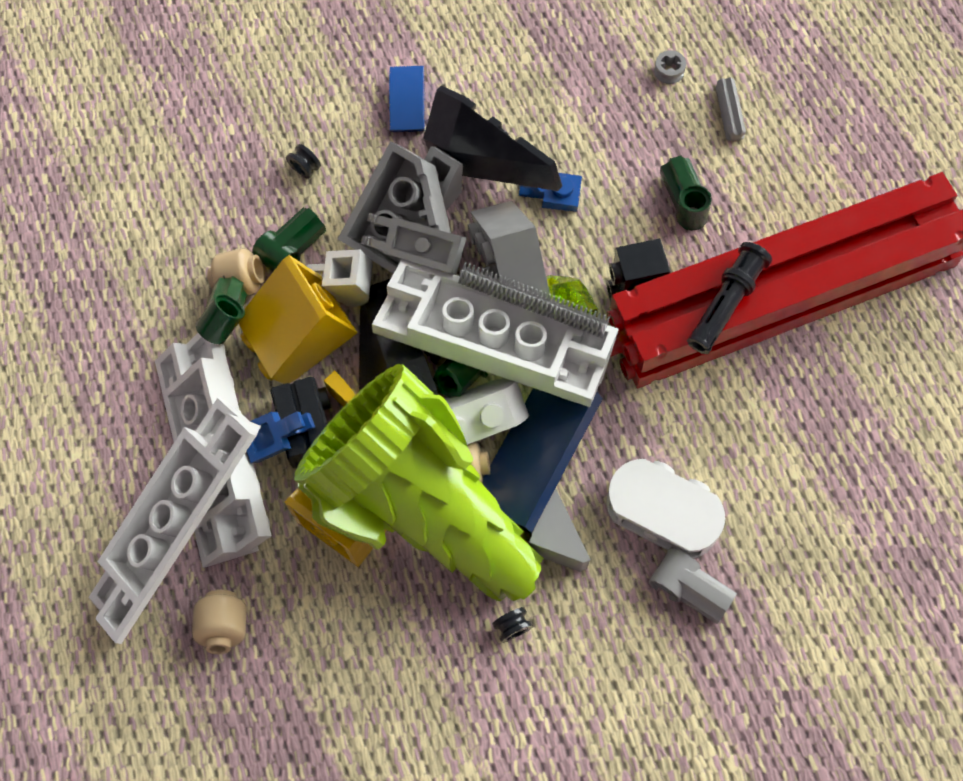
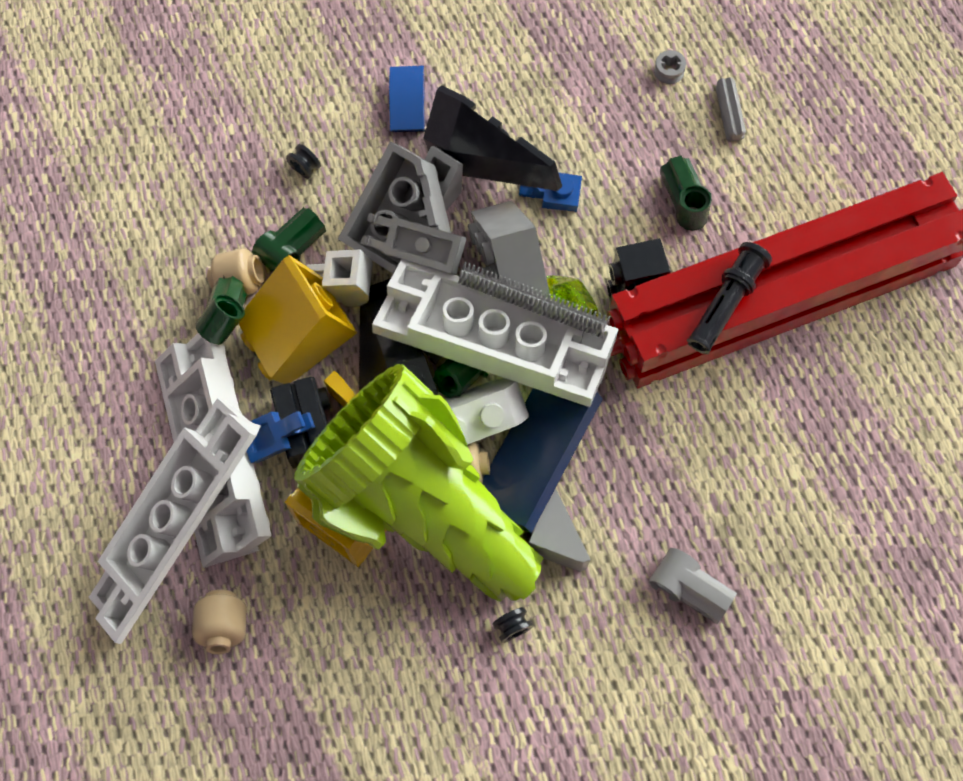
white brick [606,459,725,558] -> none

